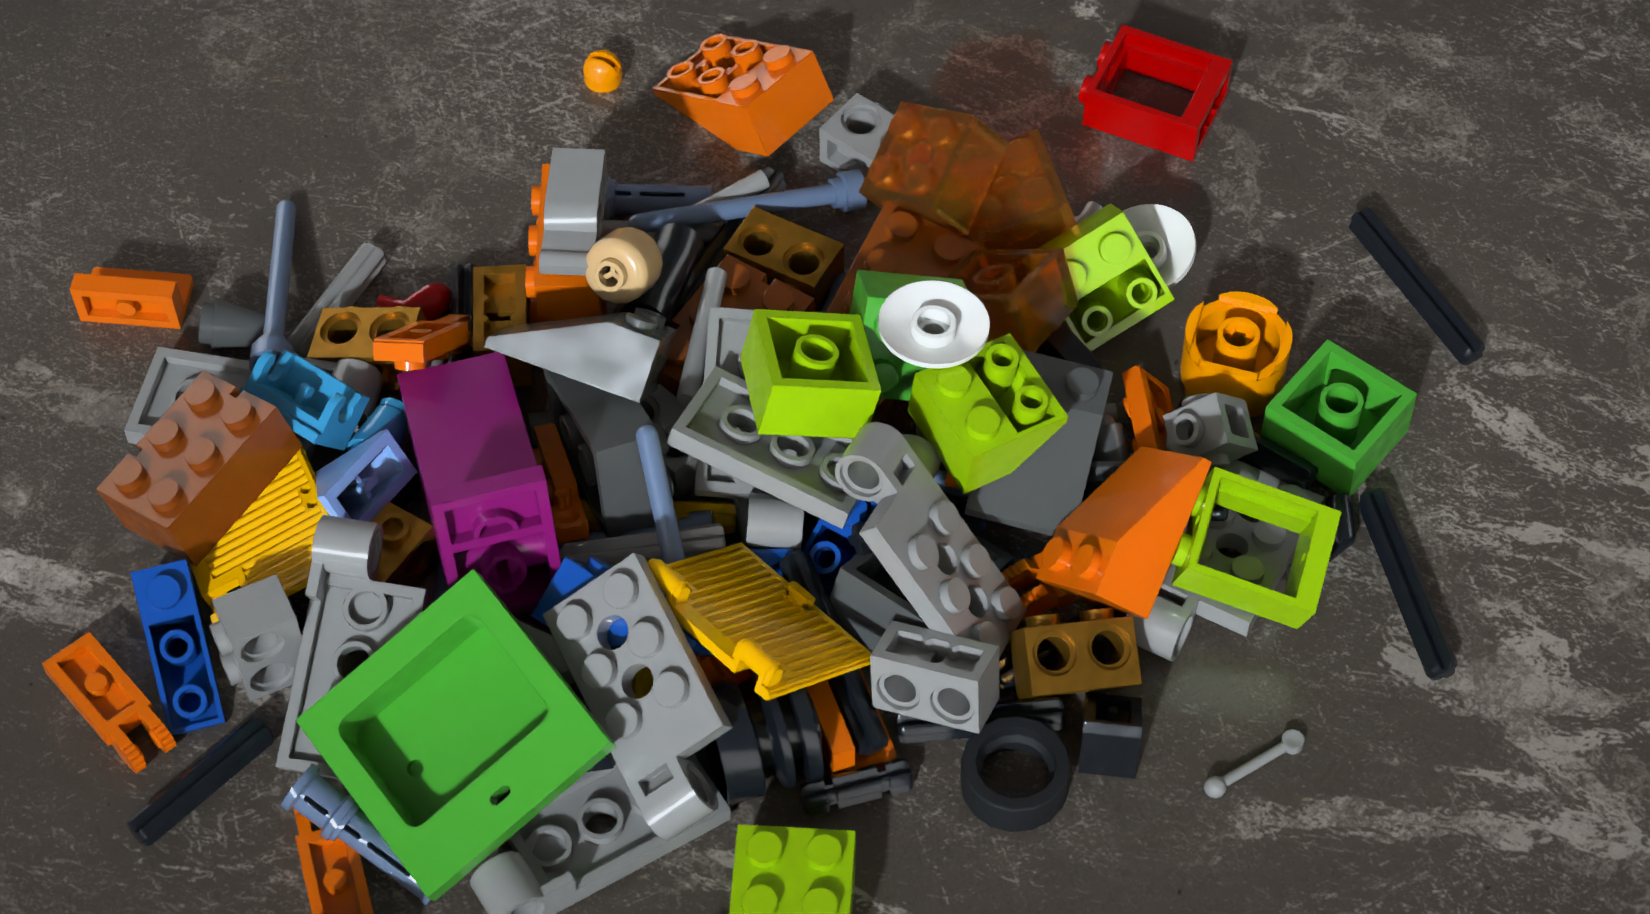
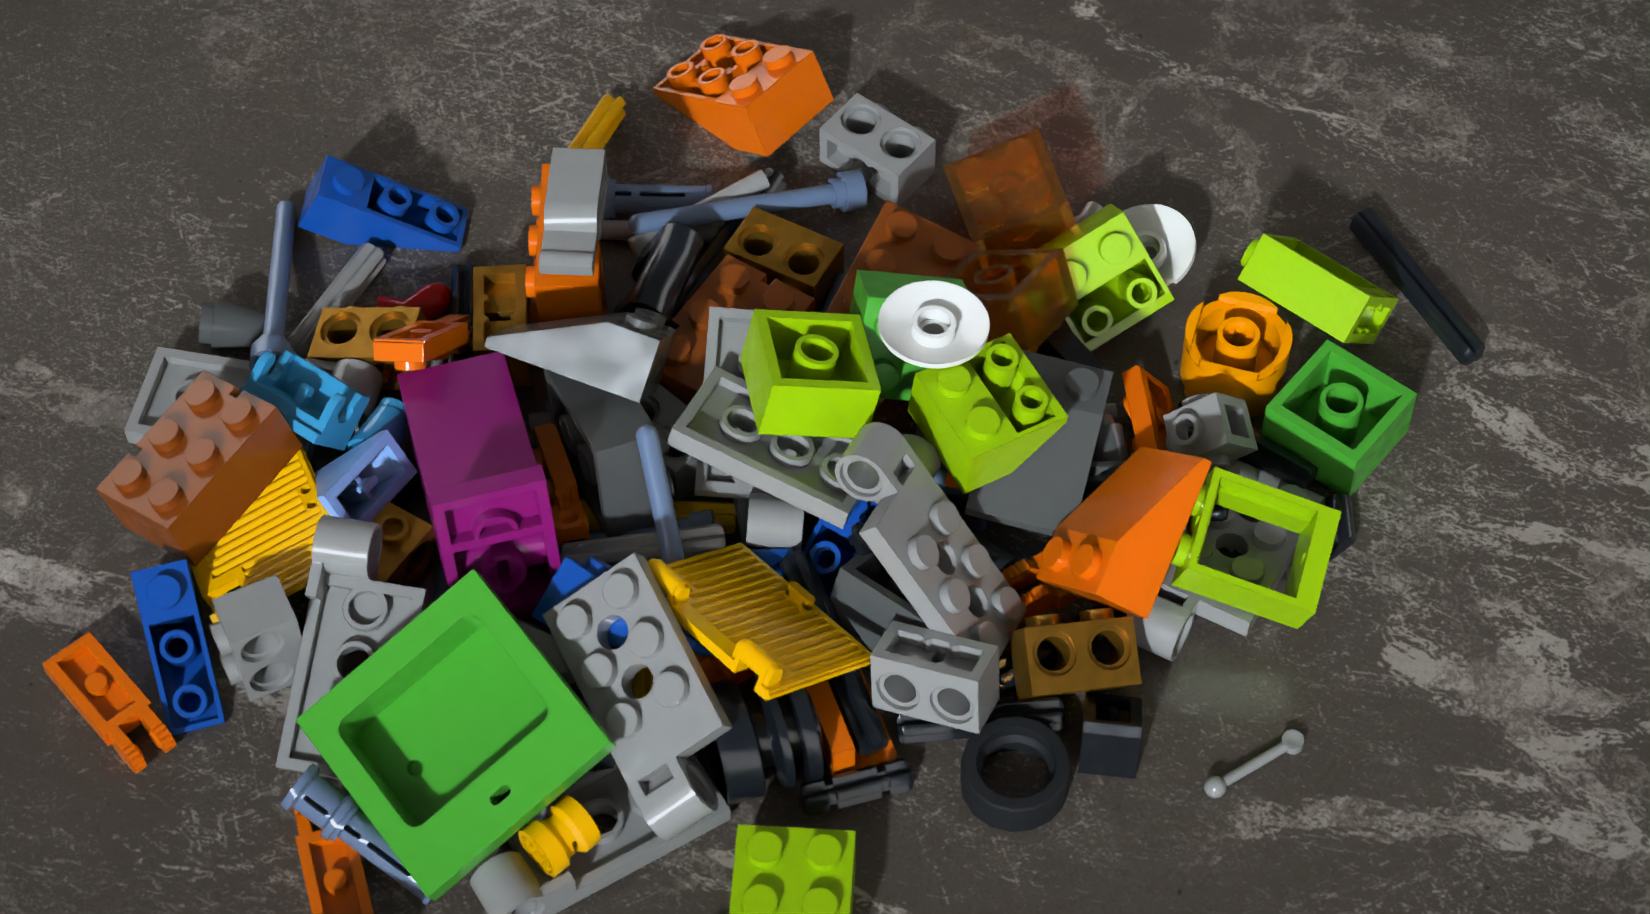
orange panel [70,267,194,329] -> none
black axle [127,717,274,846] -> none
light orange hinge [583,49,623,93] -> none
tan head [585,227,663,304] -> none
light grey bar [676,267,728,407] -> none
clear orange brick [859,101,1009,235] -> none
red window [1078,24,1233,162] -> none
black axle [1358,488,1457,680] -> none
none -> blue slope [298,155,469,252]
none -> yellow wheel [518,795,601,878]
none -> yellow axle [567,94,626,149]
none -> lime window [1238,233,1399,344]

